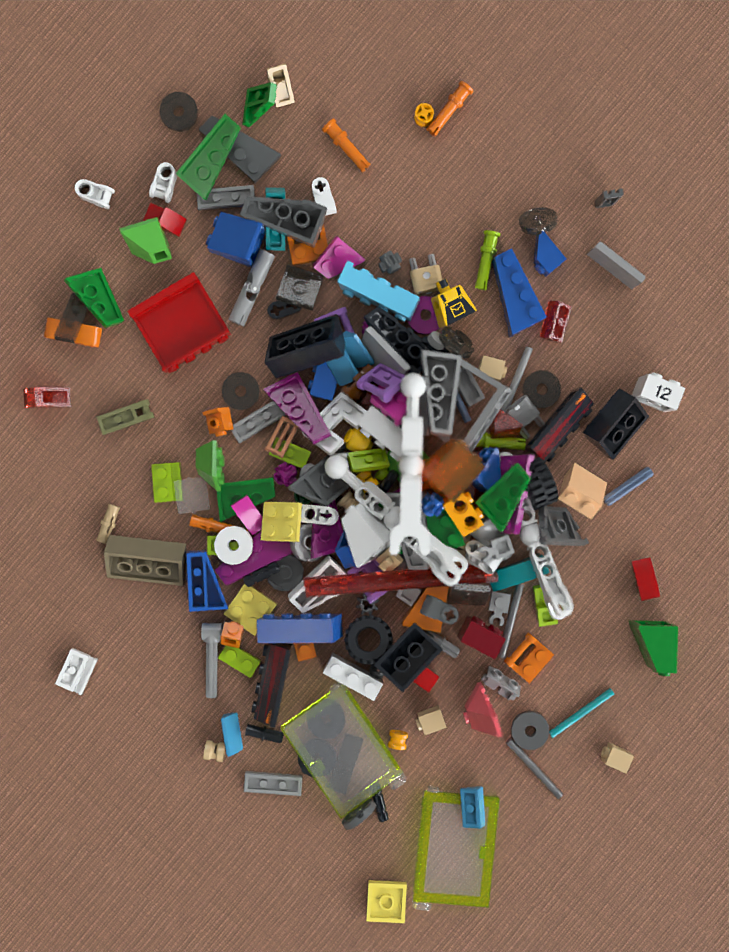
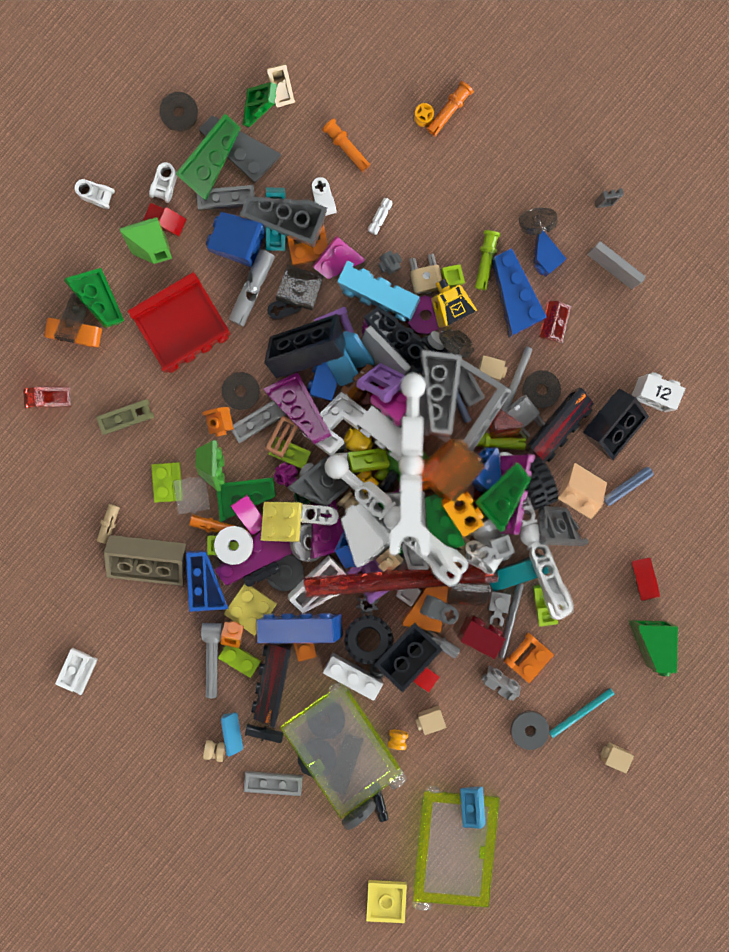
blue gear [421,492,444,517] -> none
coral wedge [463,682,502,737] -> none
flat silver bar [506,738,563,799] -> none
none -> white axle [368,198,393,235]
none -> lime plate [441,264,465,287]

